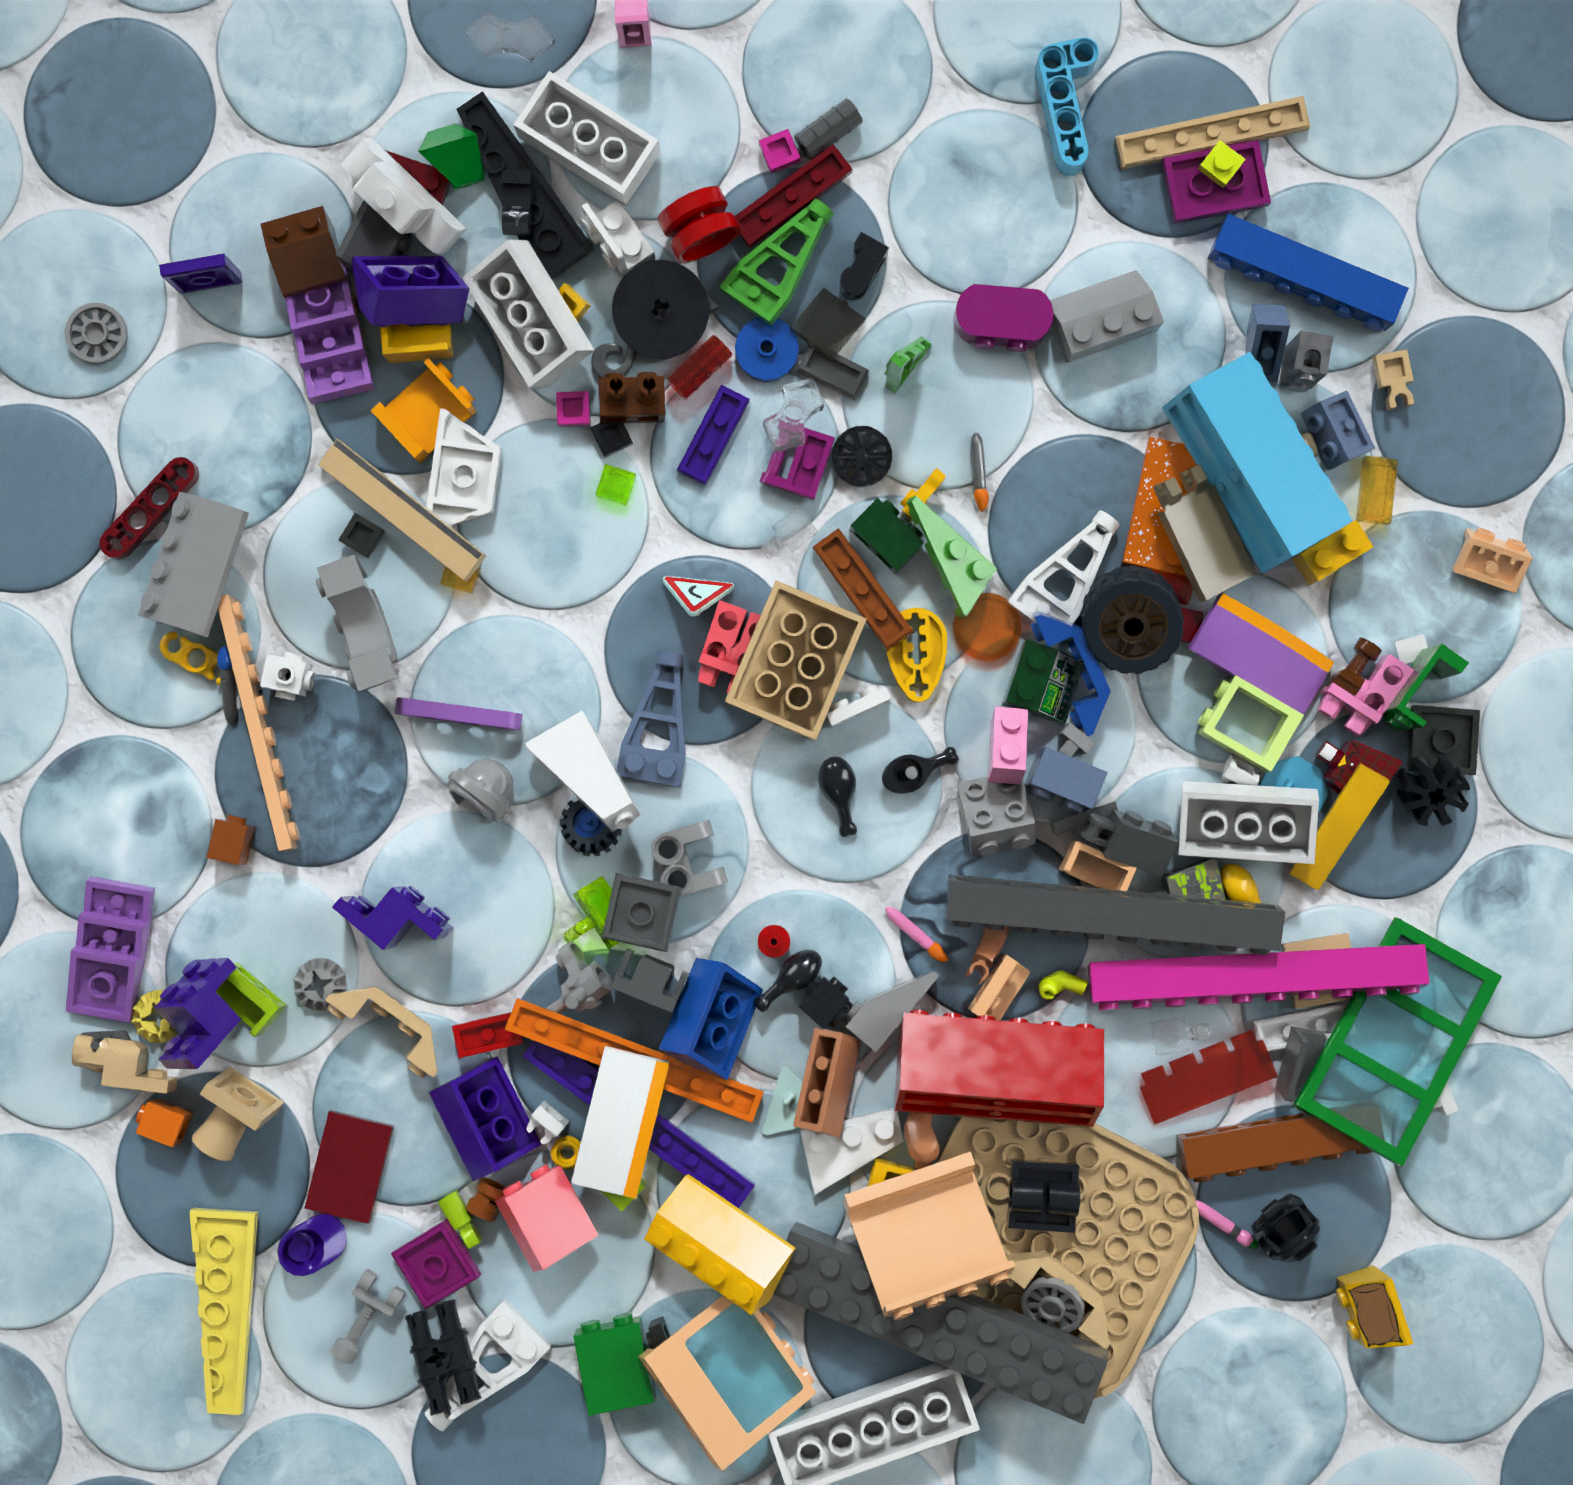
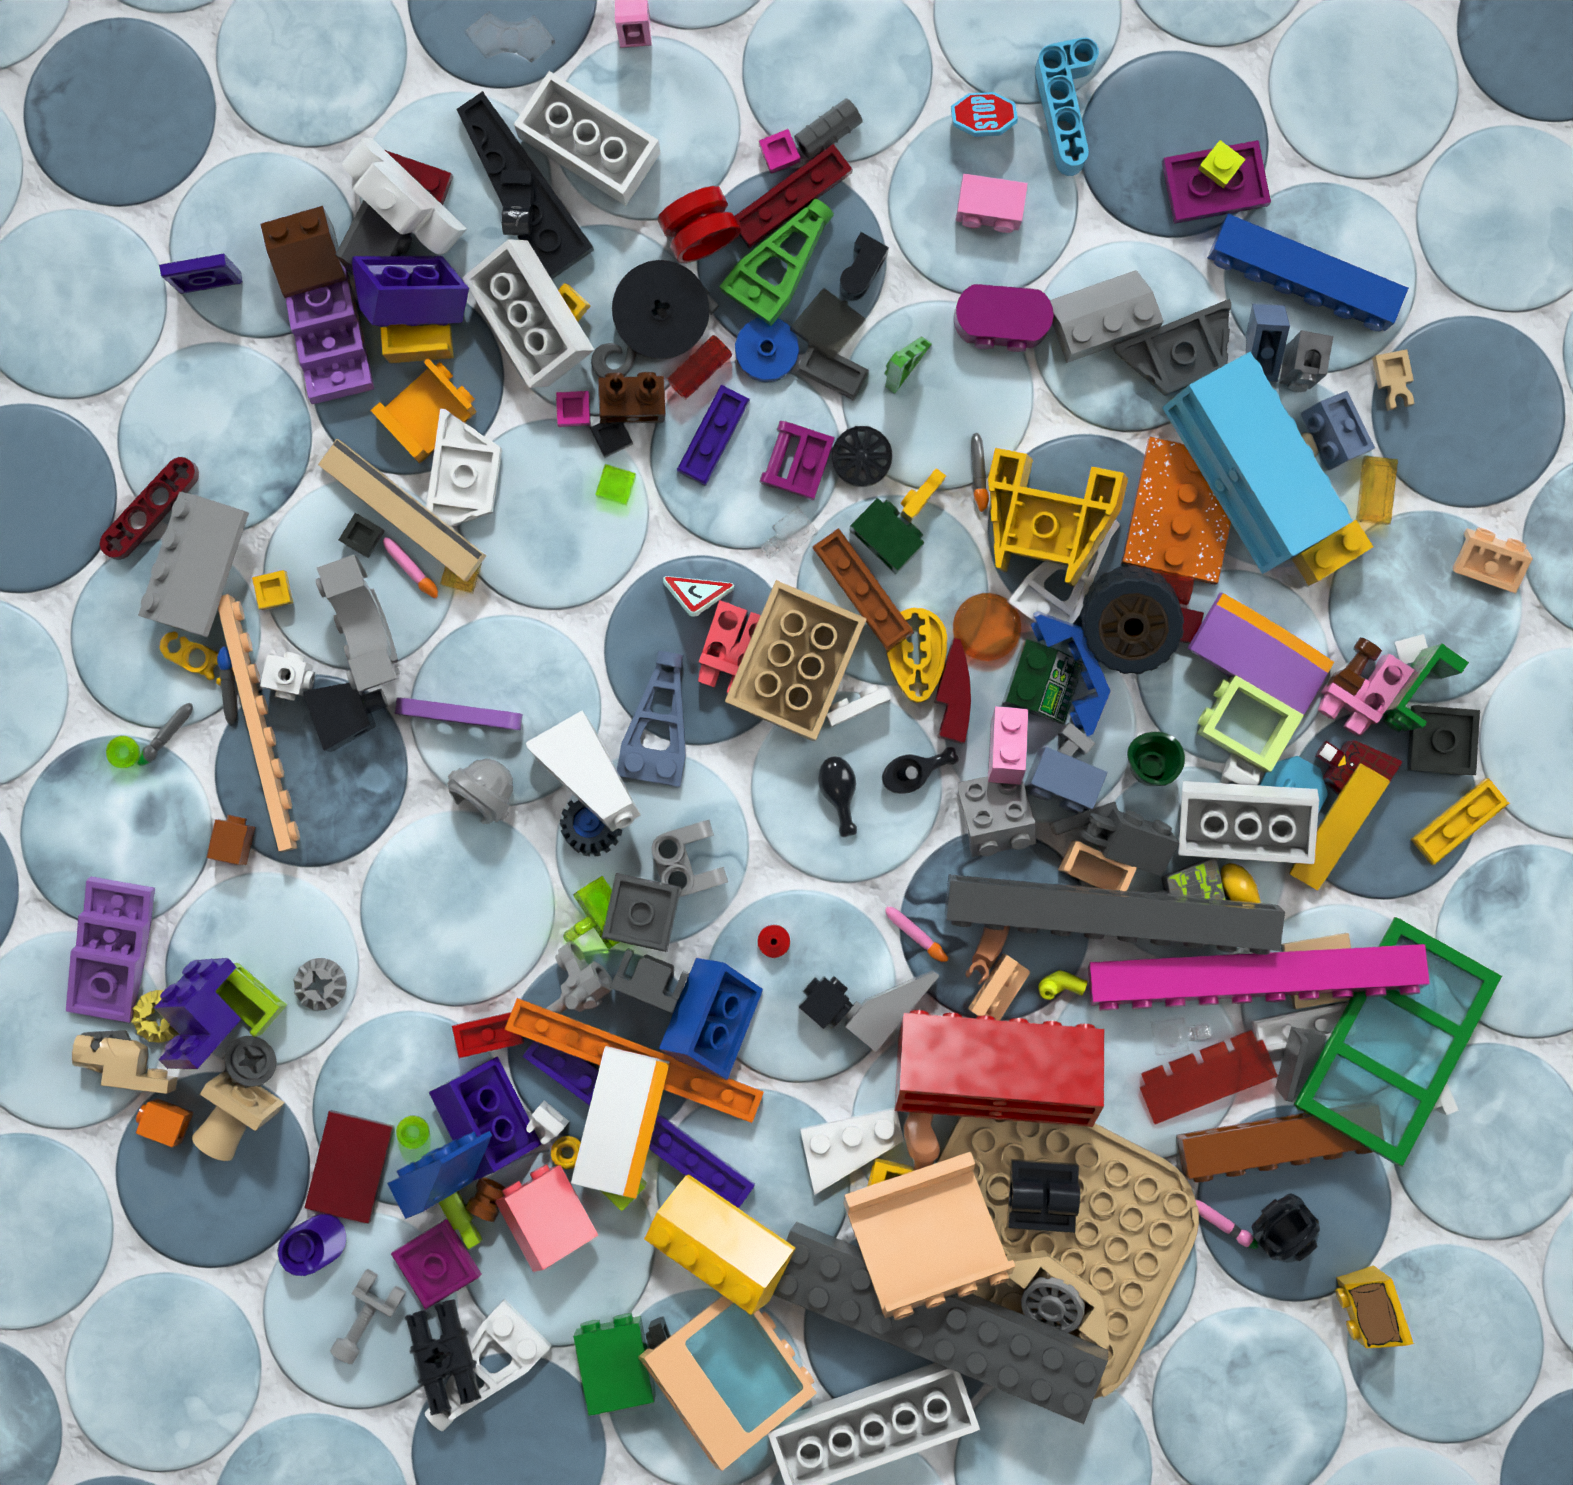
light grey wheel [65,303,128,364] -> none
light yellow wing [190,1208,258,1415] -> none
tan slope [325,986,437,1078] -> none
dark purple bracket [332,886,453,950] -> none
green slope [418,123,485,190] -> none
white bracket [581,200,655,277] -> none
black piece [753,949,822,1012] -> none
light aqua piece [762,1065,803,1135] -> none
clear tile [763,378,824,453] -> none
nougat brick [793,1028,861,1137] -> none
wing [907,496,997,618] -> none
tan tile [1114,96,1311,170] -> none
dark tan tile [1153,464,1257,602] -> none
black gear [1396,754,1470,826] -> none
none -> clear neon green plate [106,736,140,768]
none -> dark grey piece [137,703,193,766]
none -> dark grey gear [222,1036,277,1088]
none -> yellow plate [252,570,294,610]
none -> black torso [303,683,388,752]
none -> bright pink piece [383,537,438,598]
none -> blue slope [387,1131,492,1219]
none -> clear neon green plate [396,1115,430,1149]
none -> dark red slope [934,638,971,745]
none -> piece [951,92,1018,137]
none -> bright pink brick [955,174,1028,233]
none -> yellow wedge [988,448,1128,587]
none -> dark grey wing [1113,299,1231,396]
none -> dark green helmet [1127,732,1185,786]
none -> yellow tile [1410,778,1510,865]

